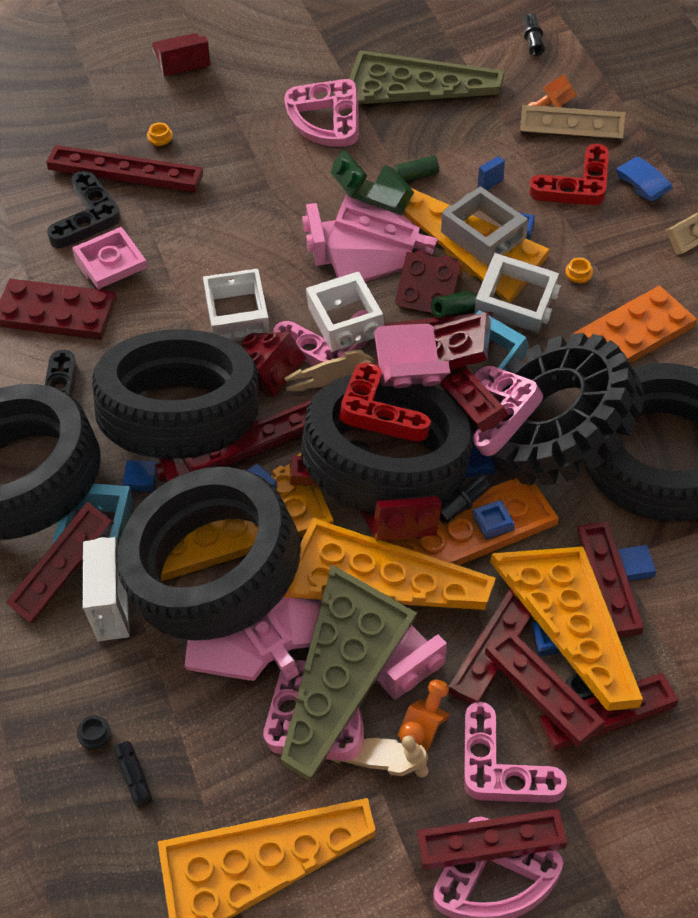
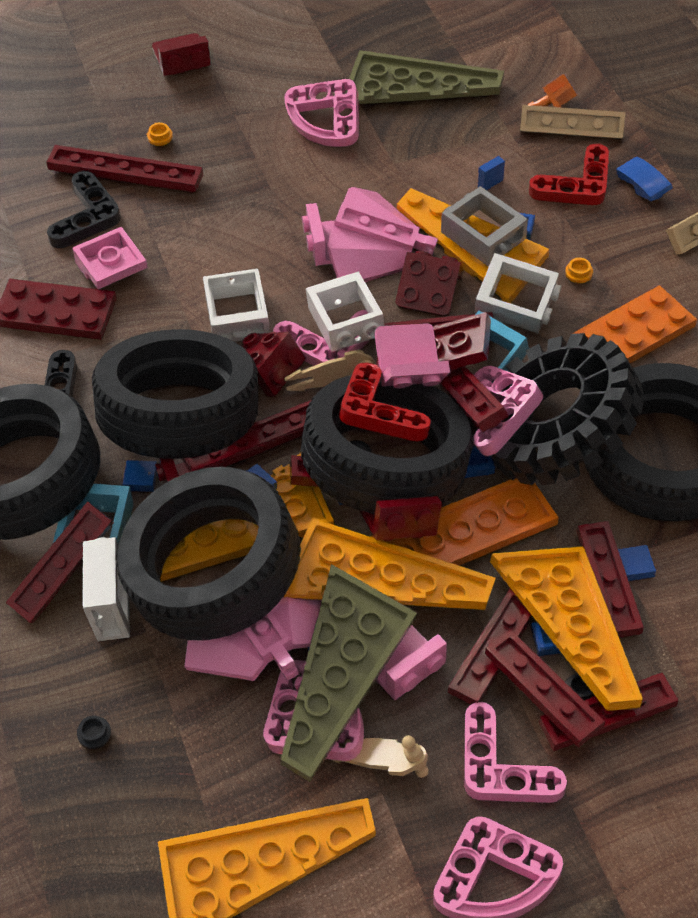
black axle [114,741,152,807] -> none
dark green panel [330,149,414,215] -> none
dark green cylinder [394,155,439,182] -> none
orange piece [397,679,450,751] -> none
dark red plate [417,809,567,870] -> none
dark green cylinder [431,291,478,318] -> none
black axle [439,475,491,525] -> none
blue tile [472,500,514,540] -> none
black axle [523,13,545,56] -> none

